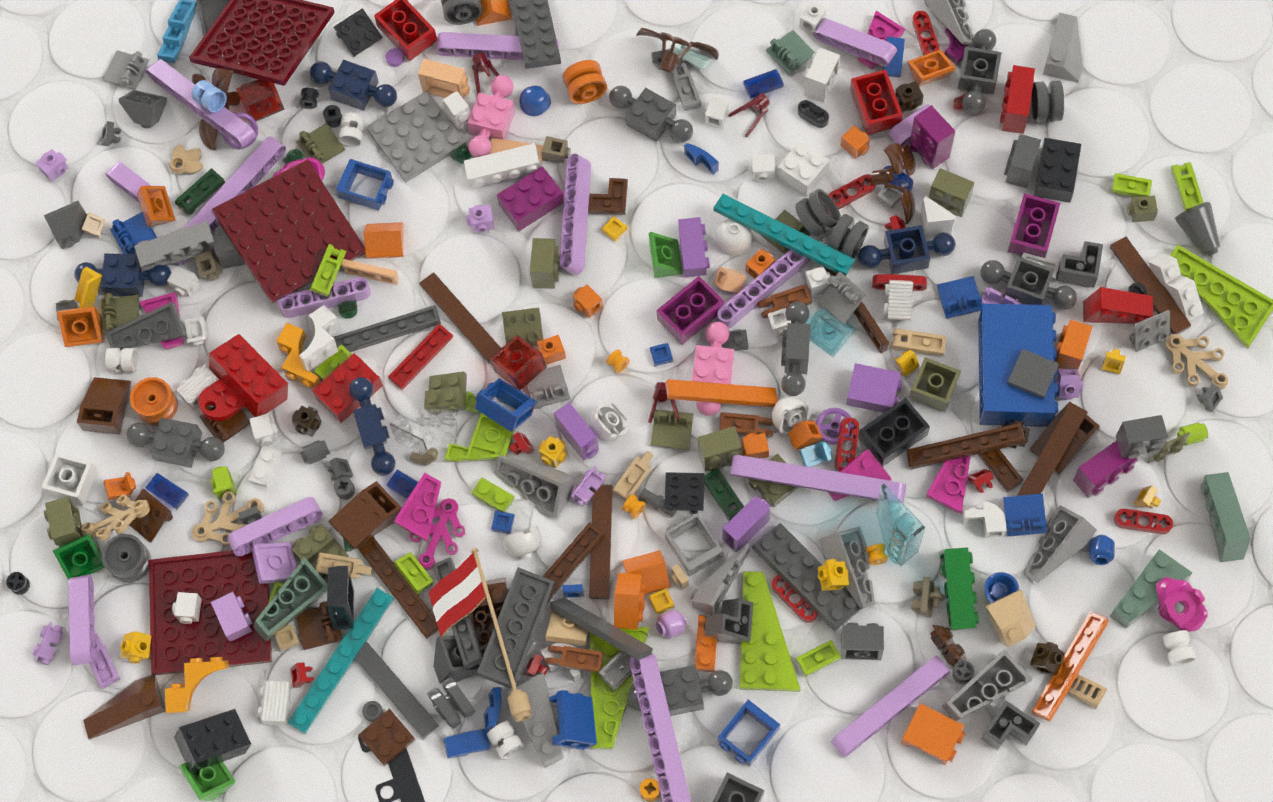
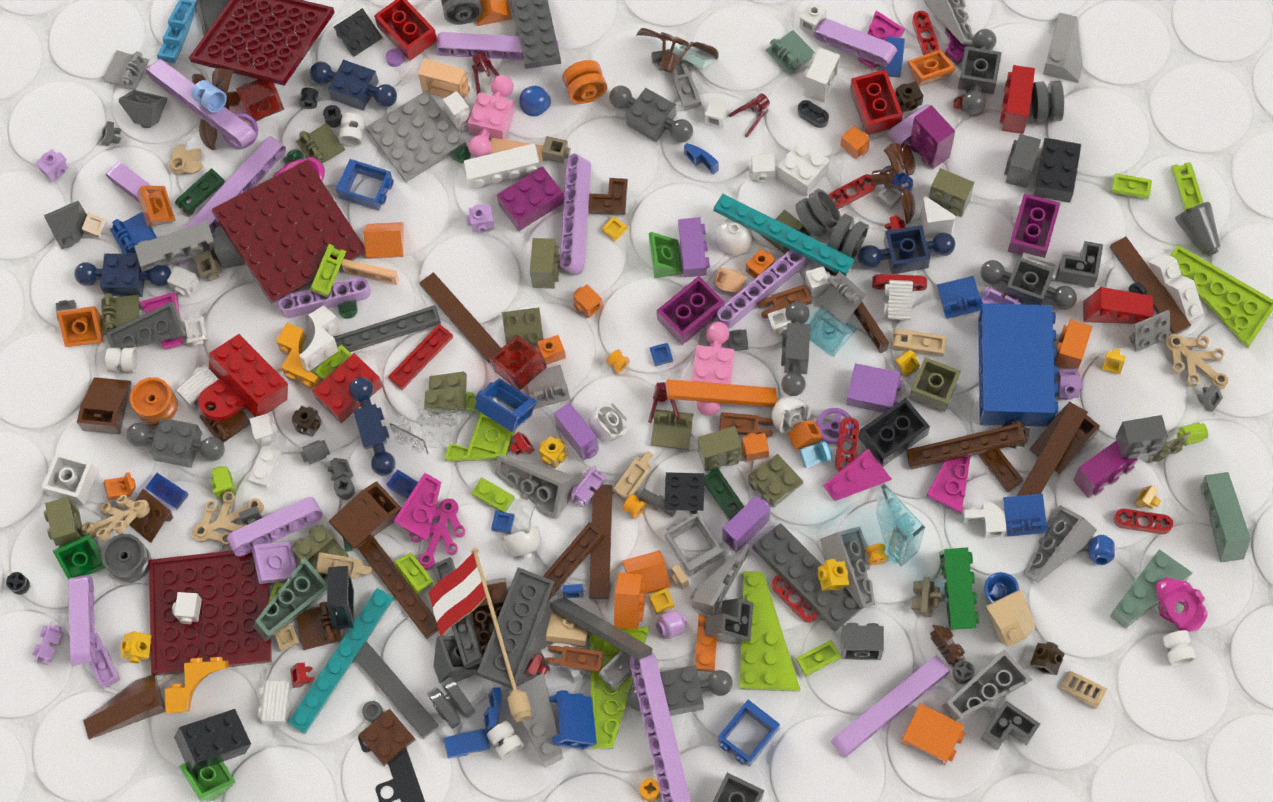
yellow panel [74,267,102,308] -> none
lavender brick [211,592,253,642] -> none
dark tan arm [410,448,438,466] -> none
lavender beam [730,455,906,504] -> none
clear blue plate [743,69,784,99] -> none
red tile [967,469,994,493] -> none
dark grey tile [1007,349,1059,399] -> none
orange tile [1031,612,1109,722] -> none
olive brick [1127,195,1158,222] -> none

